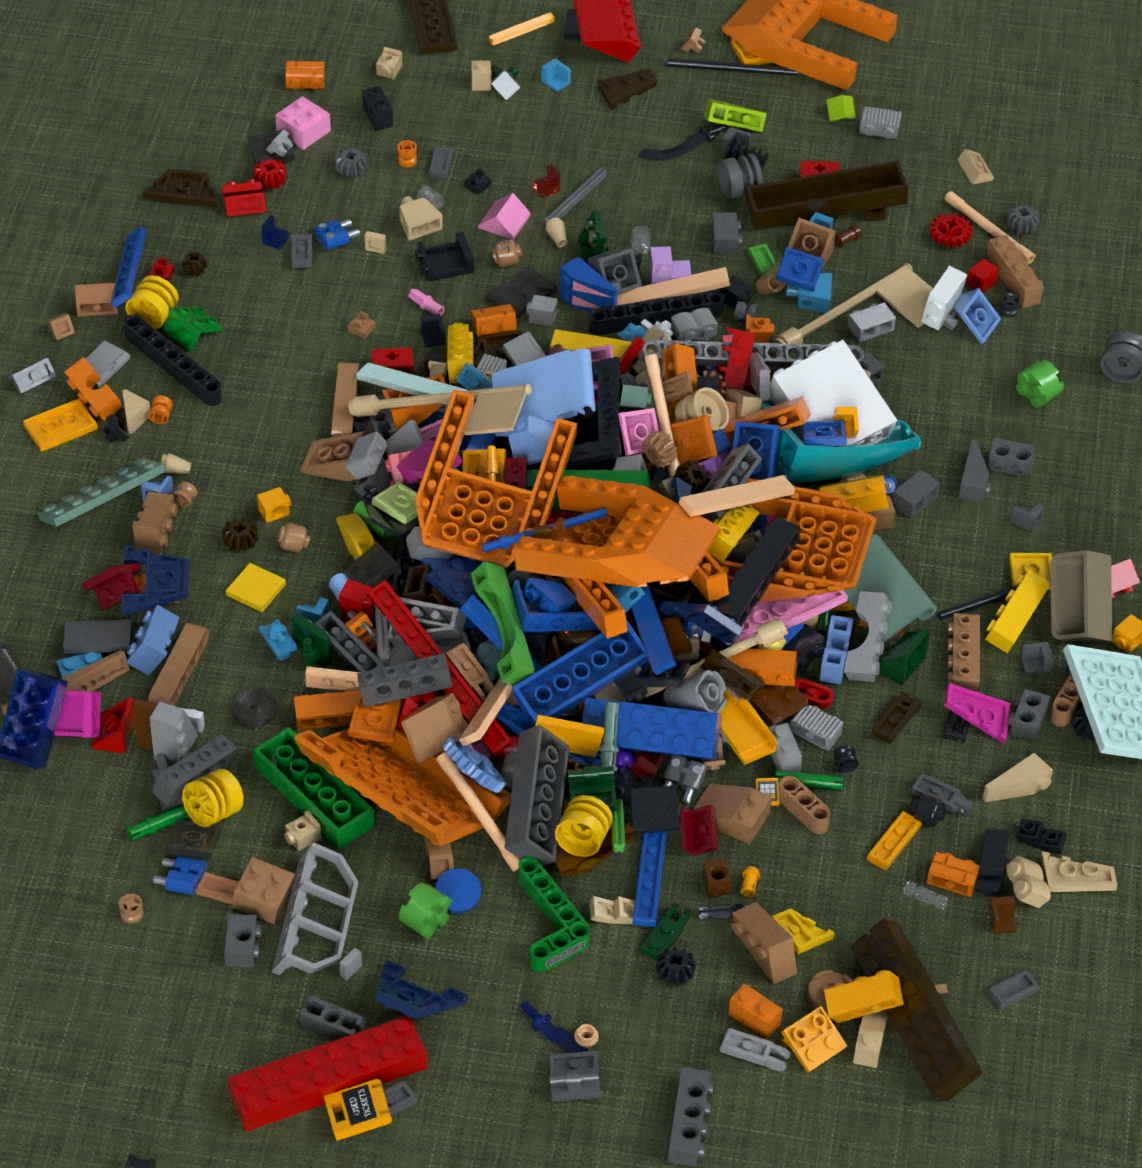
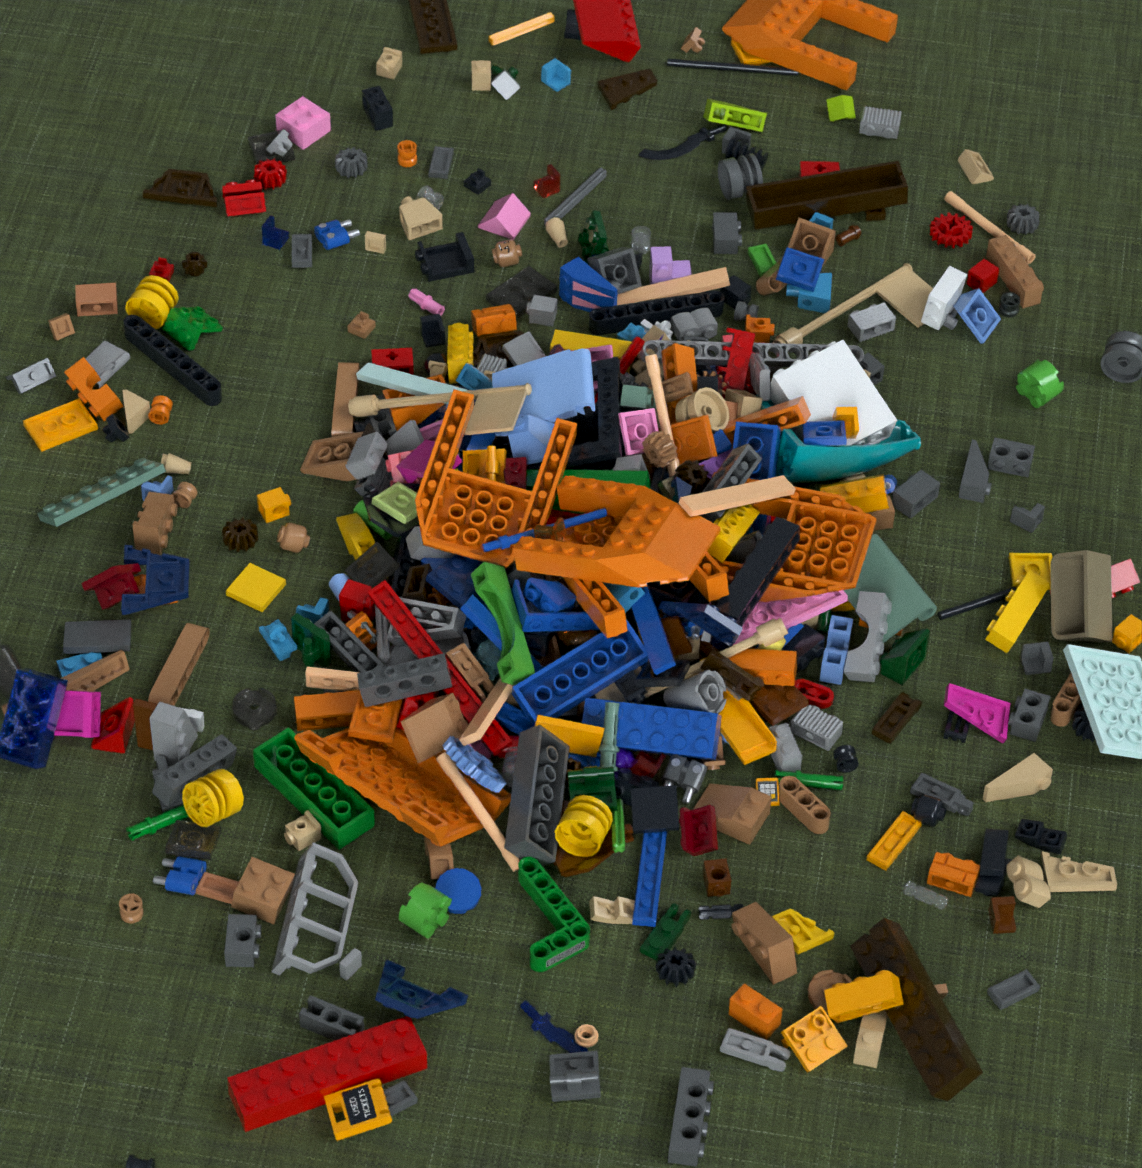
blue tile [111,226,146,308] -> none
medium blue wedge [126,605,180,676] -> none
orange brick [286,61,325,90] -> none
light orange pin [740,866,760,897] -> none
medium nougat brick [947,613,980,692] -> none

